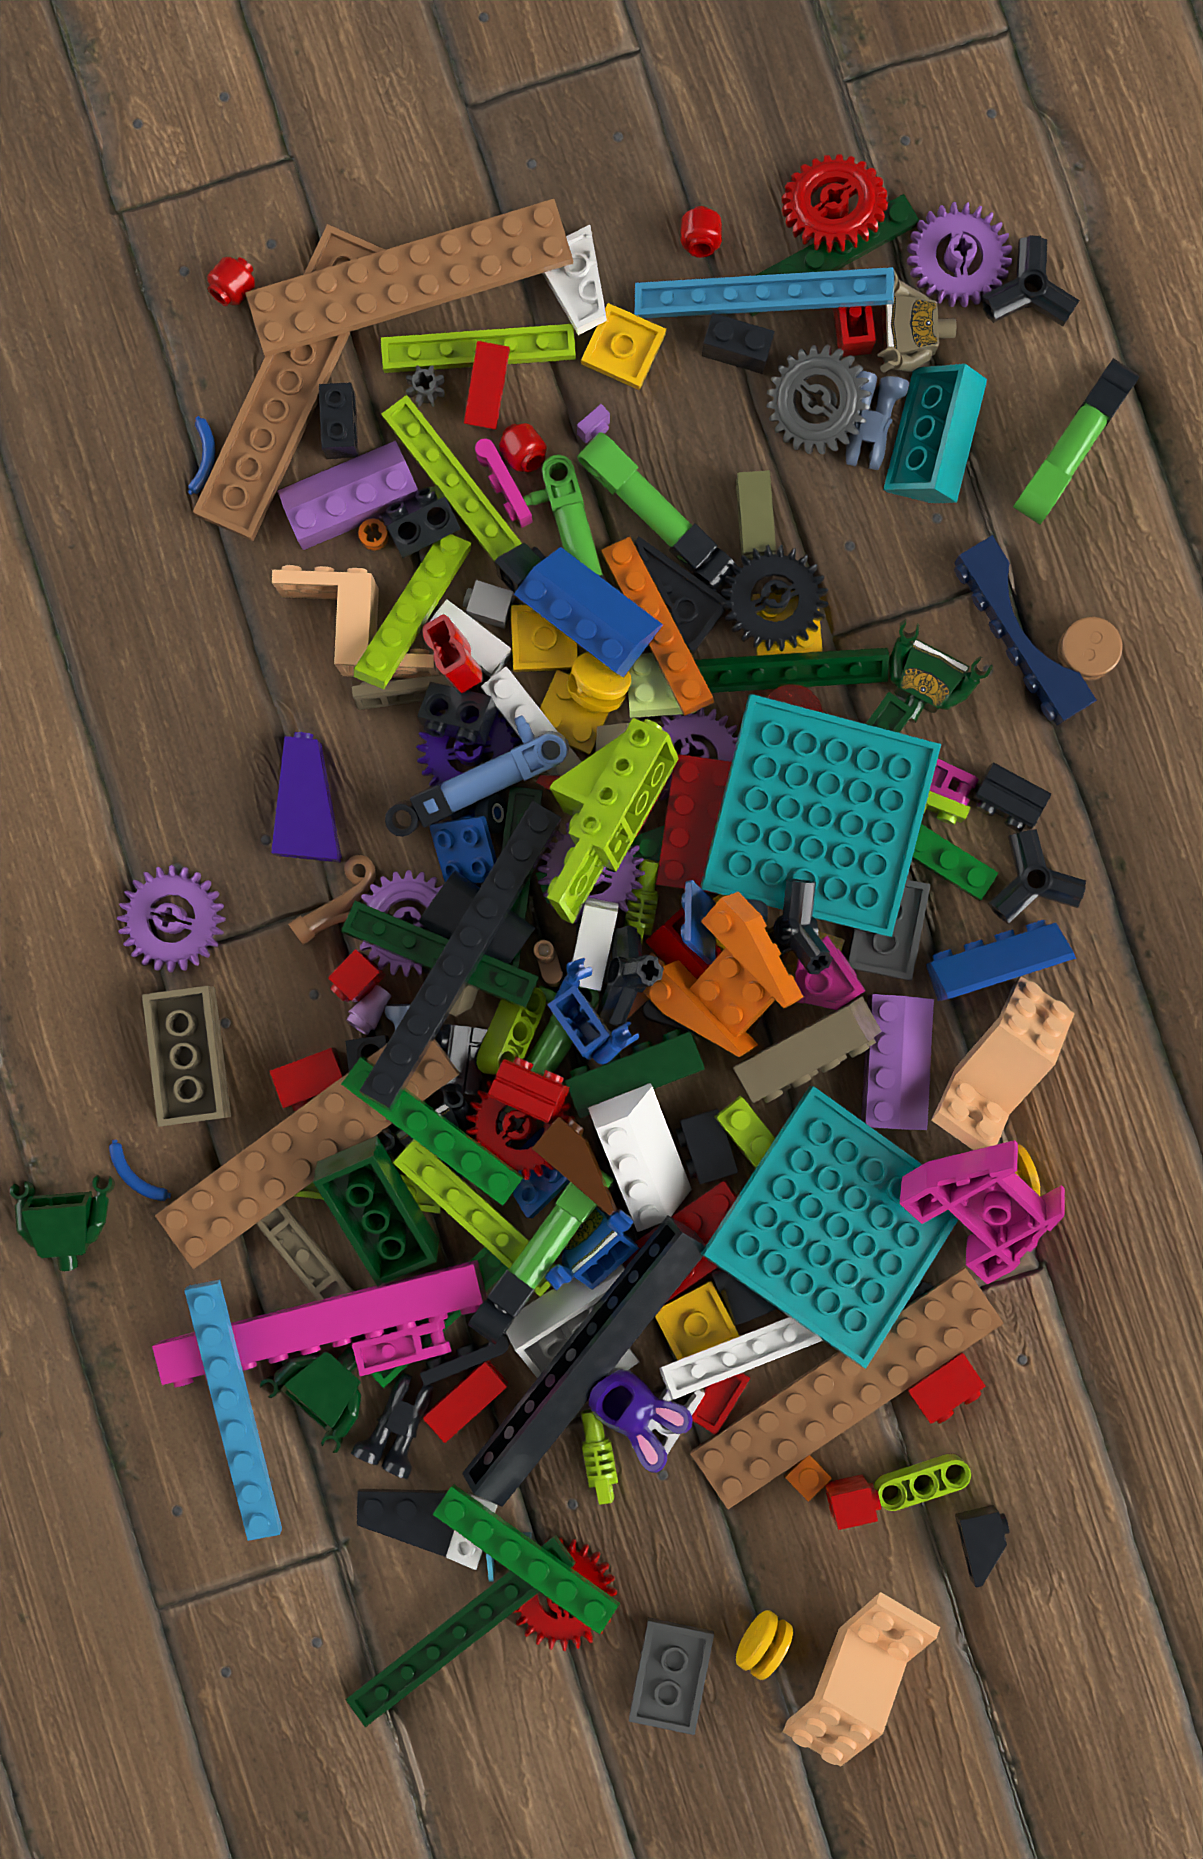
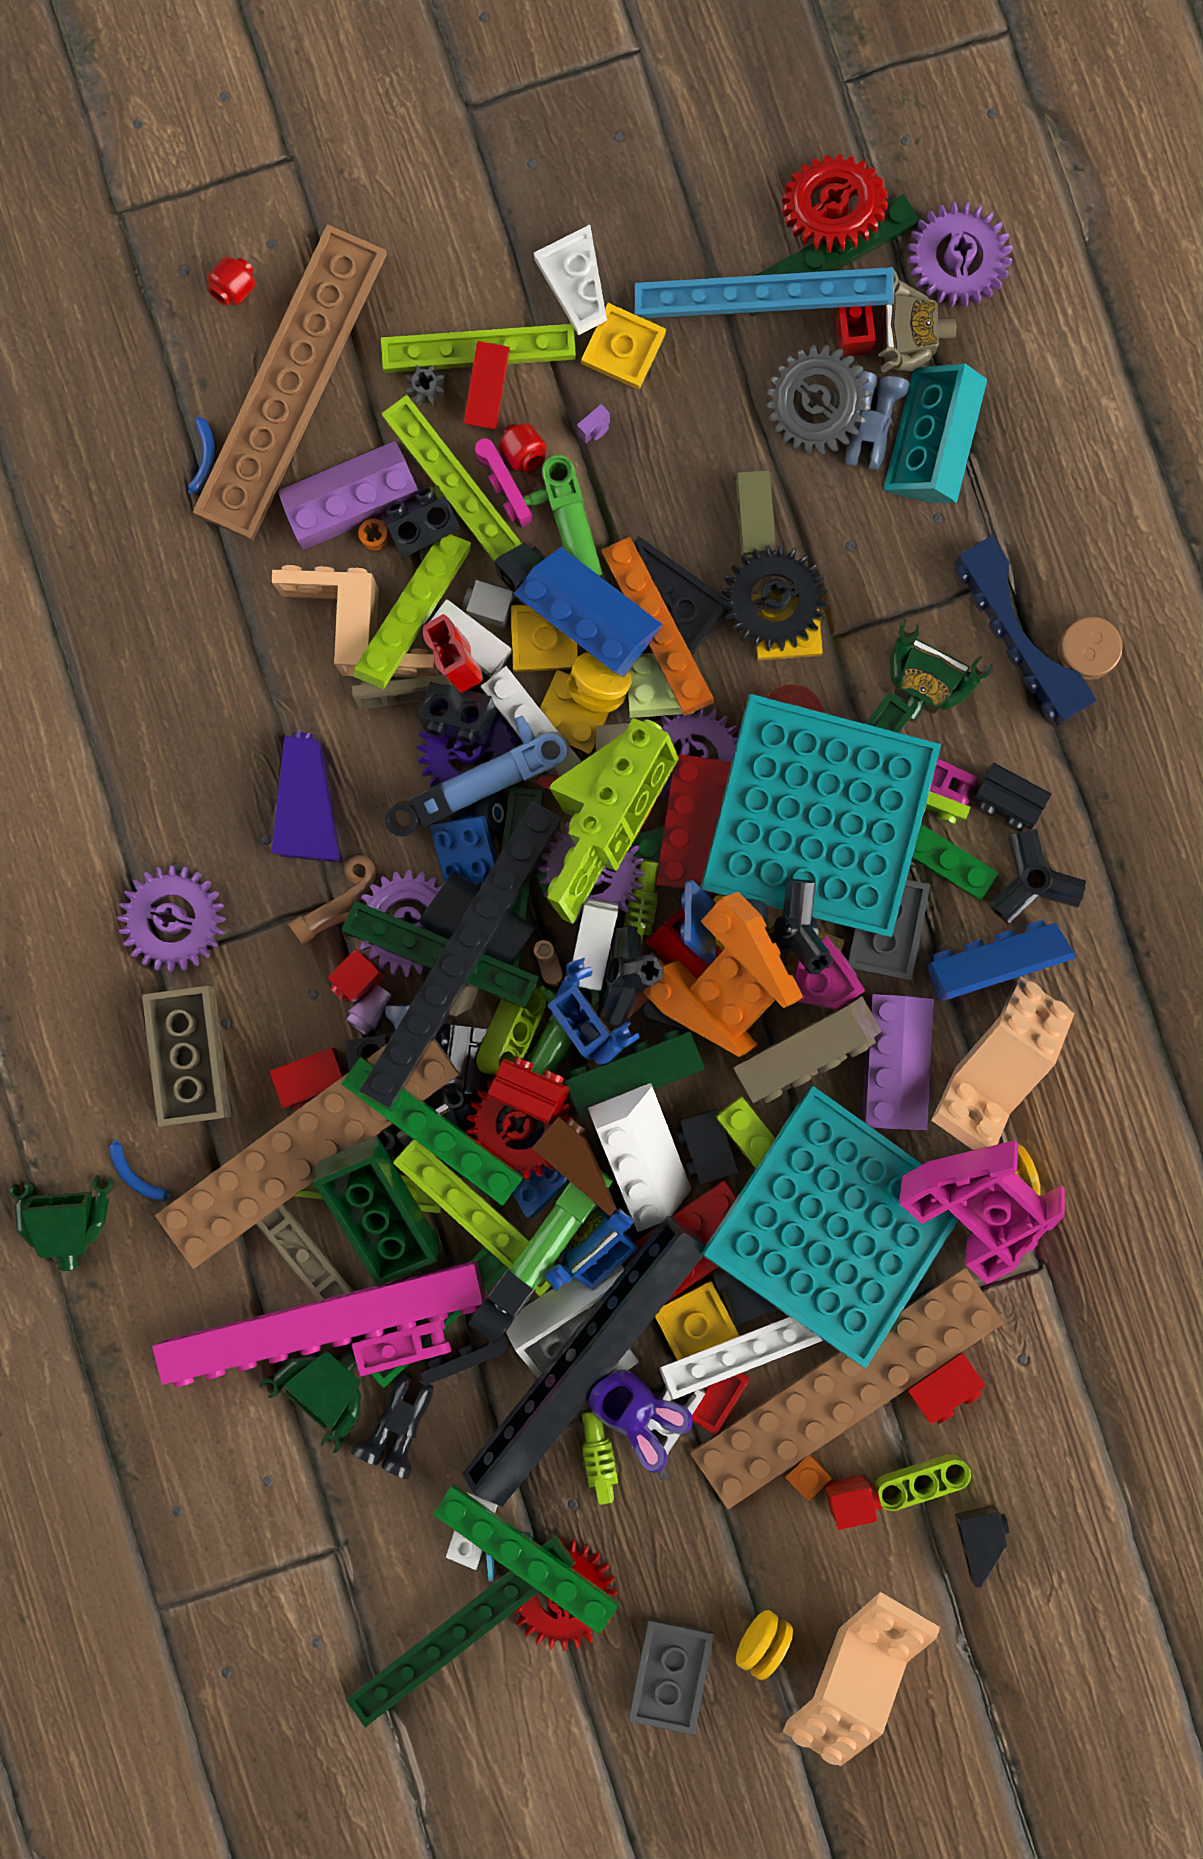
dark azure plate [184,1280,282,1541] -> none
medium nougat plate [245,199,573,357] -> none
black brick [319,382,359,459] -> none
black wing [357,1489,455,1557] -> none
red piece [423,1360,509,1443] -> none
bright green piece [577,432,737,593] -> none
red head [680,206,722,258] -> none
dark green plate [694,648,889,693] -> none
black brick [702,313,775,374] -> none
black piece [981,235,1080,326] -> none
bright green piece [1013,358,1140,525] -> none

